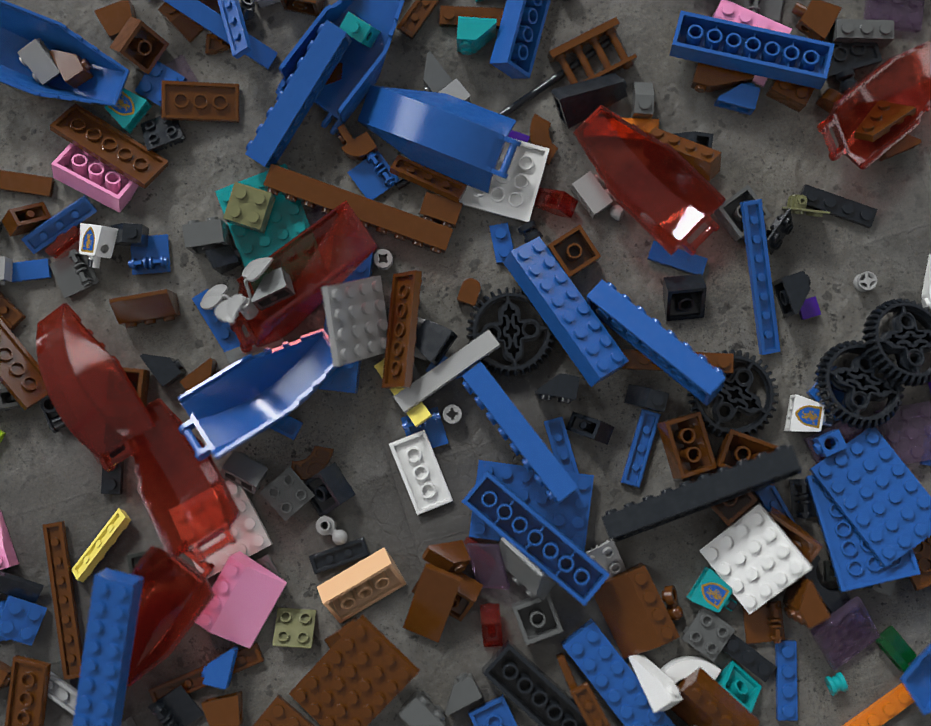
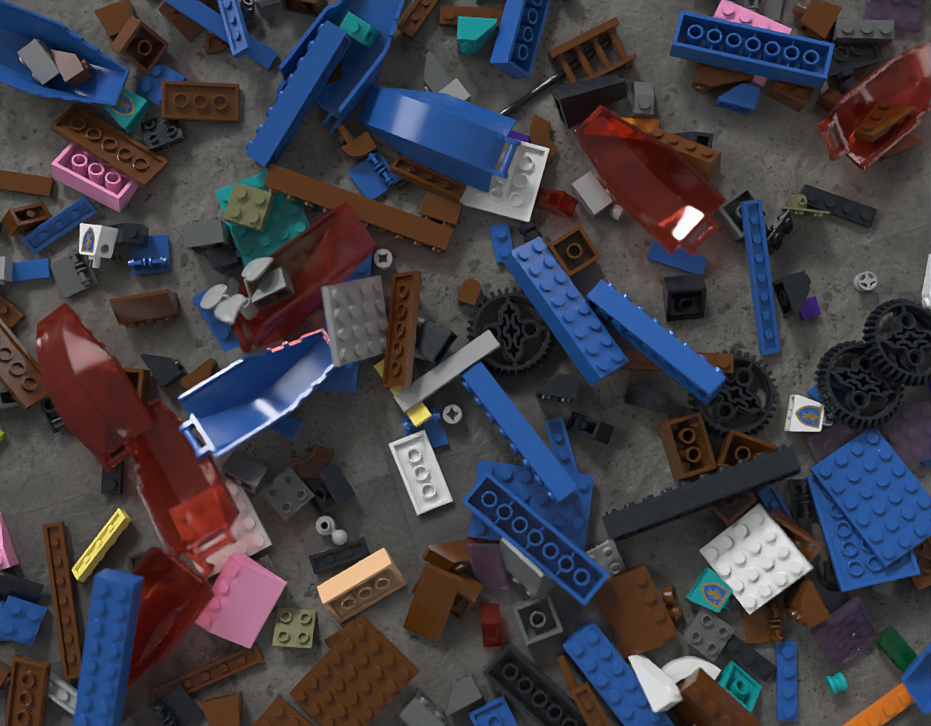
clear red plate [45,226,80,258] -> none
blue slope [201,646,239,689] -> none
blue tile [621,409,661,488] -> none
blue brick [812,429,847,457] -> none

